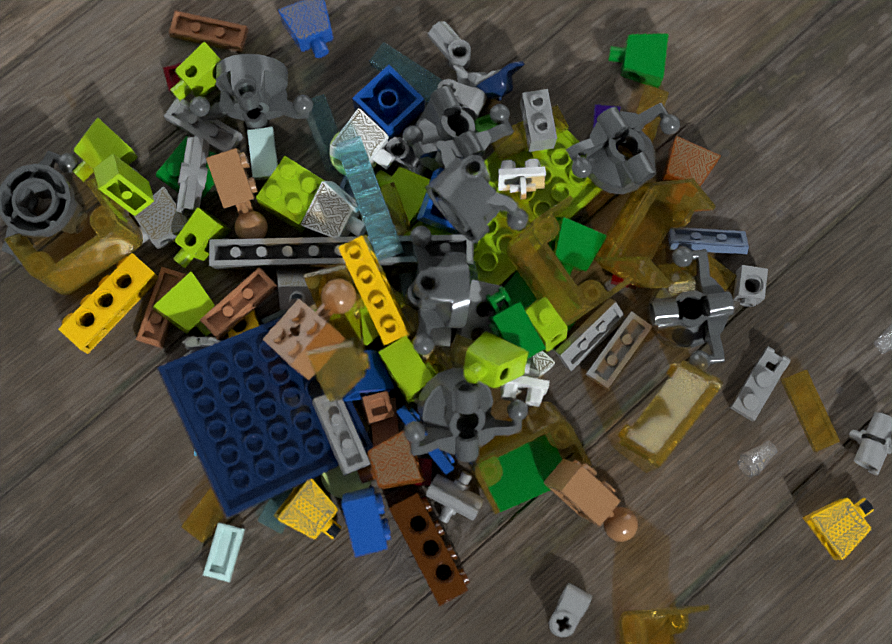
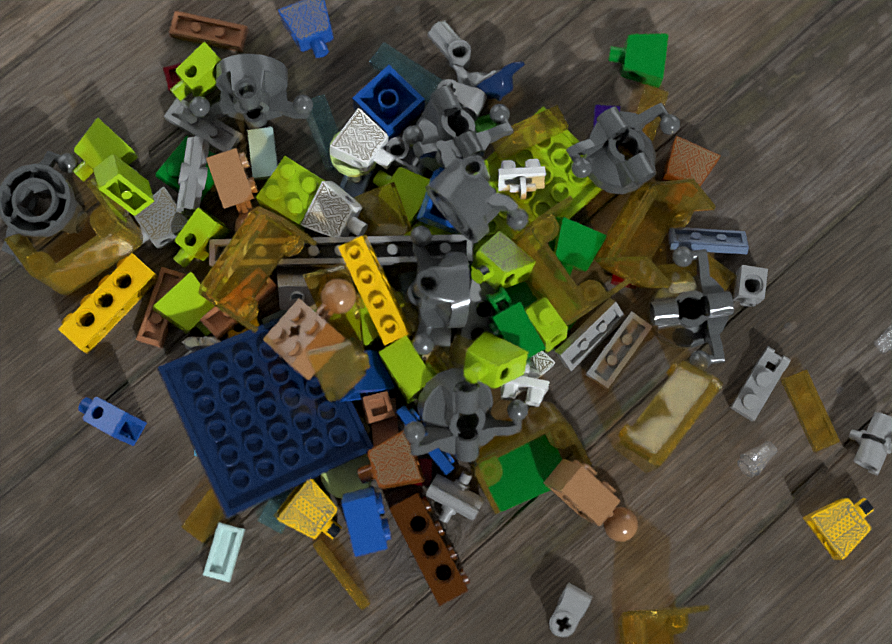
light grey plate [312,390,370,476] -> none
clear light blue beam [335,135,404,261] -> none
light grey brick [520,89,557,152] -> none
none -> blue torso [78,397,147,446]
none -> clear yellow windscreen [199,206,317,333]
none -> clear yellow tile [313,539,371,610]
none -> lime torso [471,231,536,290]

